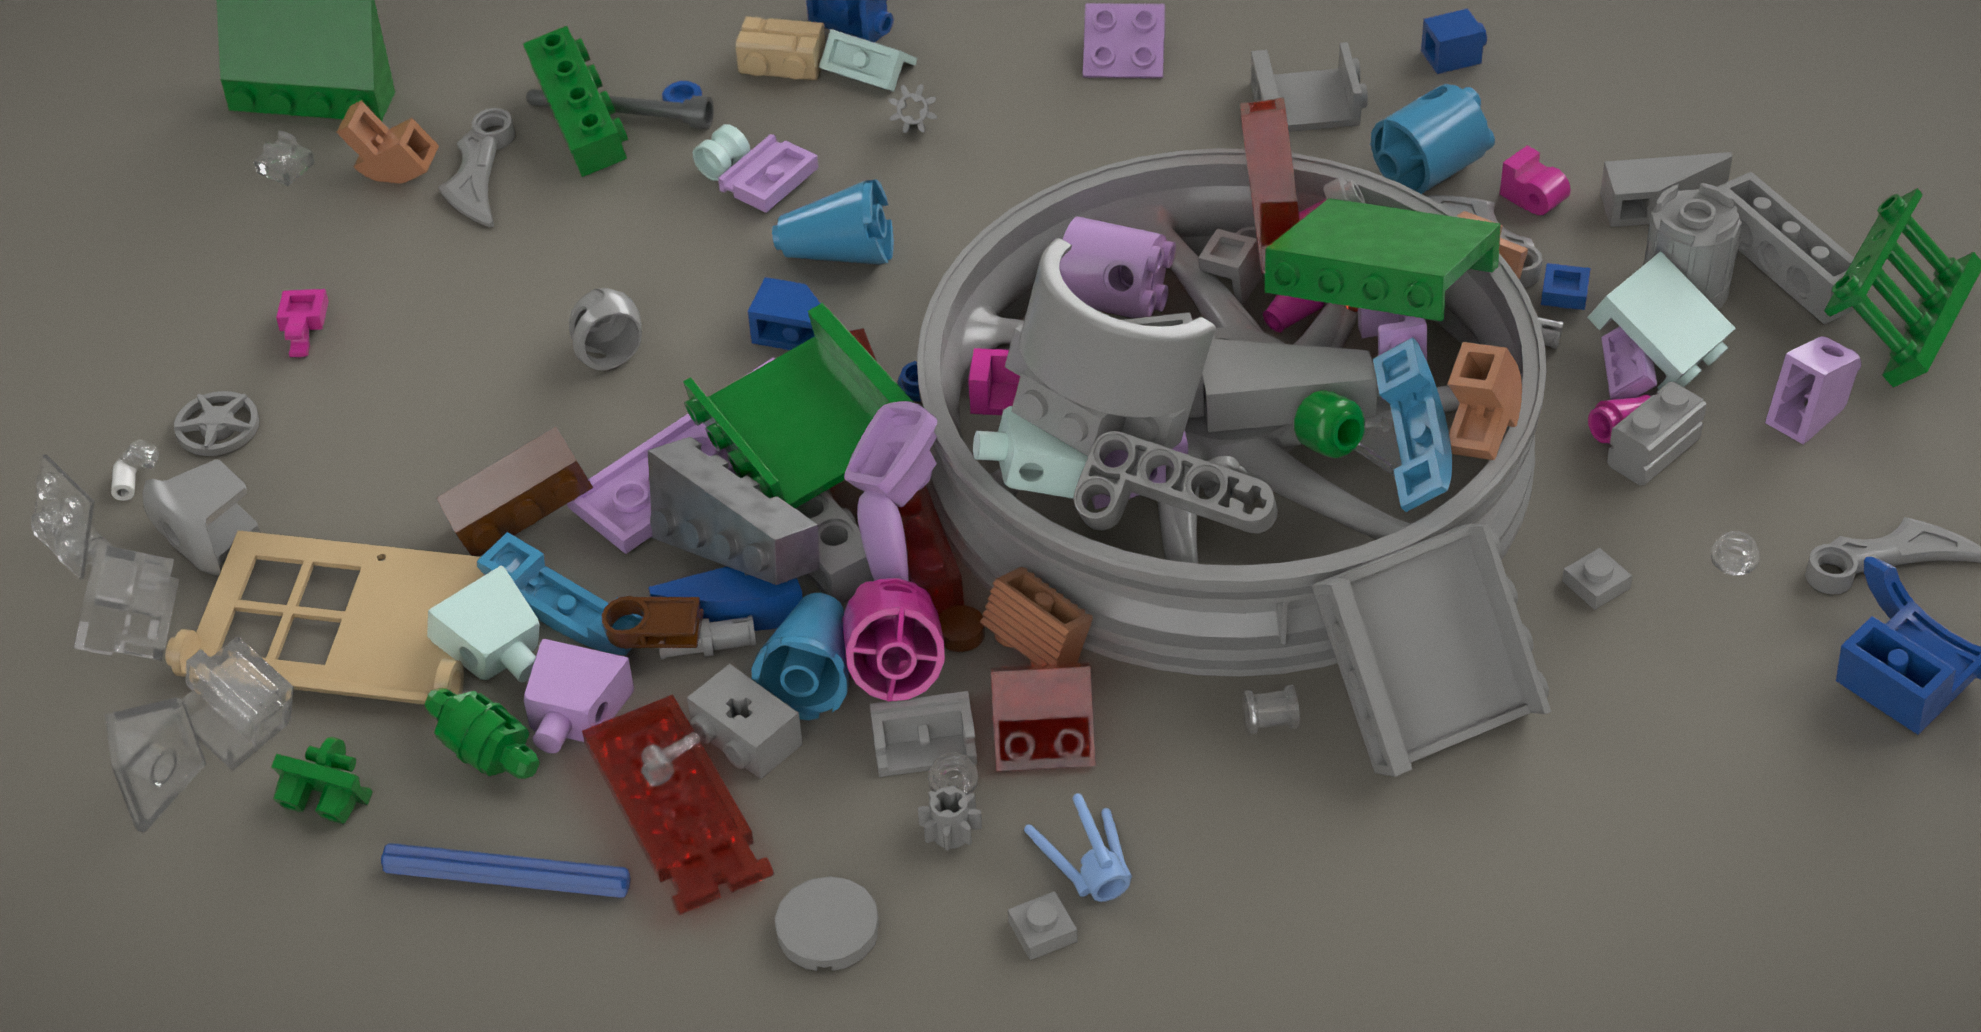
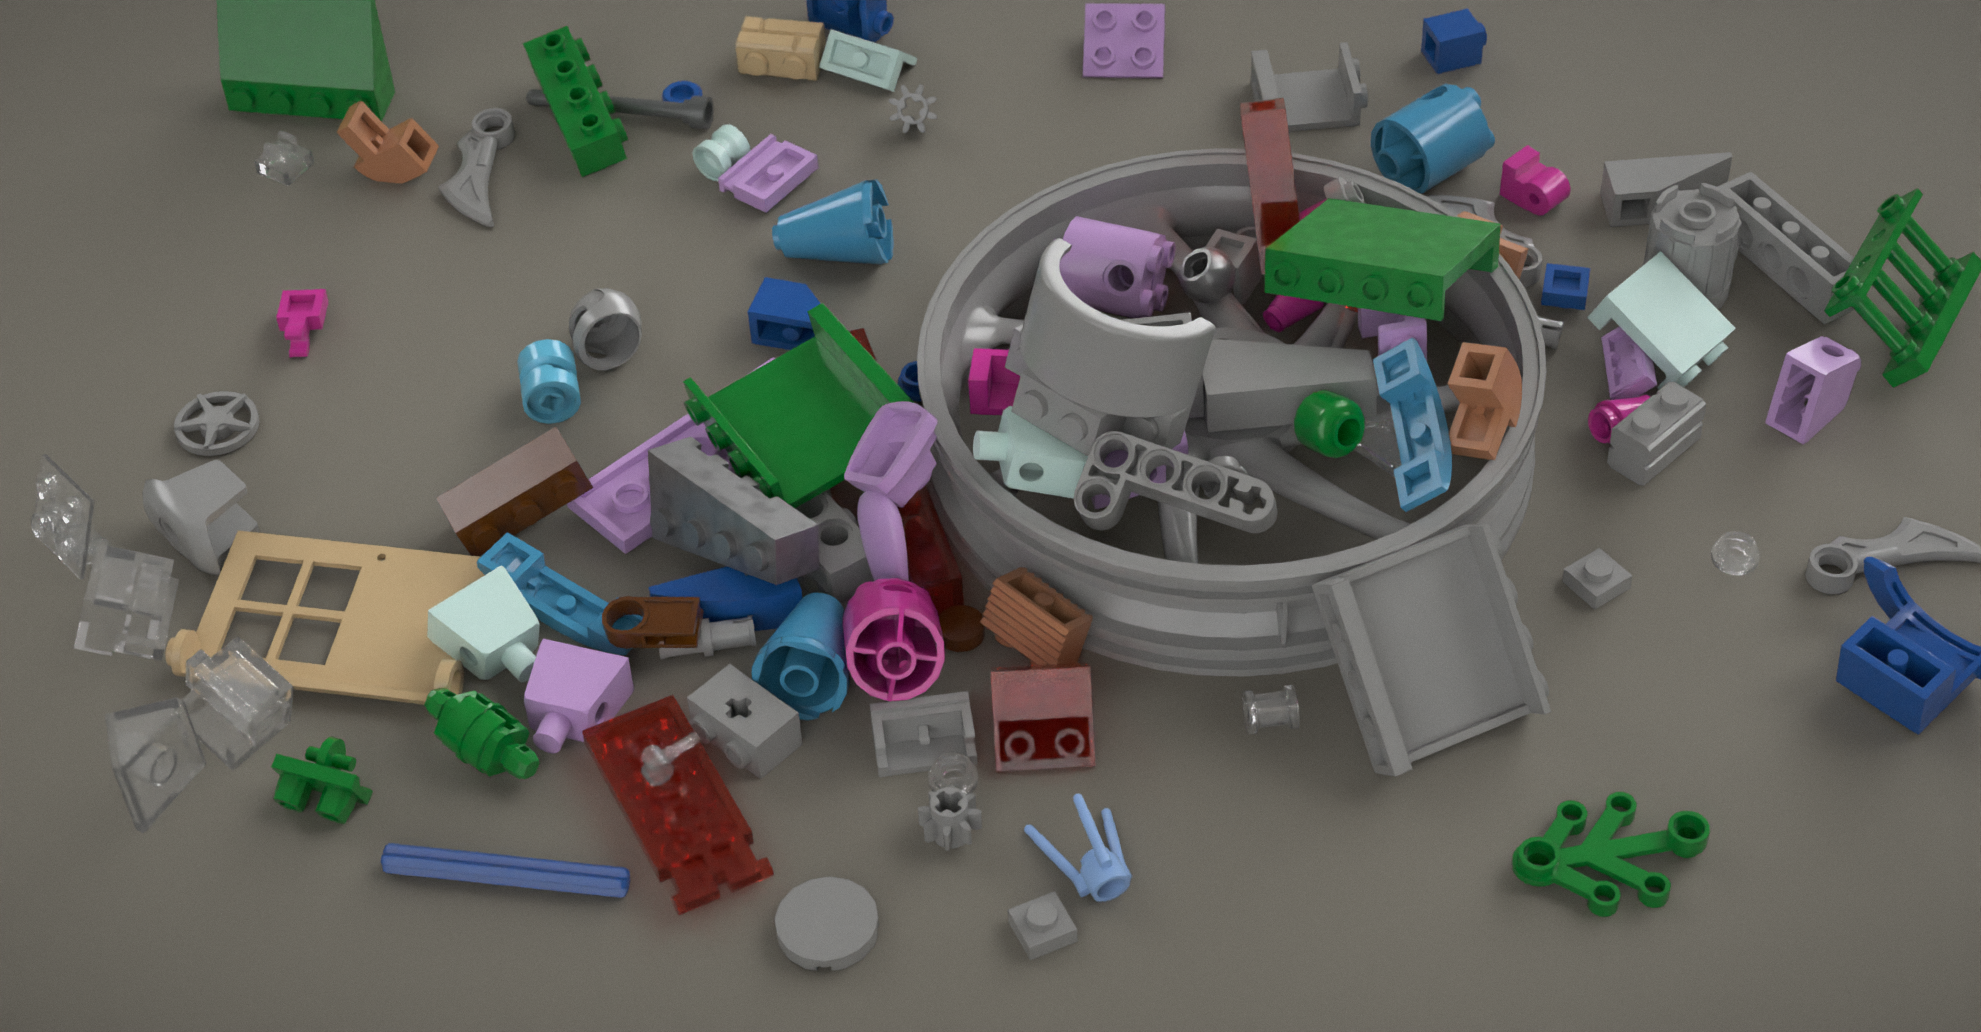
arm [111,440,159,501] -> none
none -> medium azure wheel [517,339,581,424]
none -> flat silver piece [1179,246,1235,304]
none -> green plant [1511,792,1710,917]

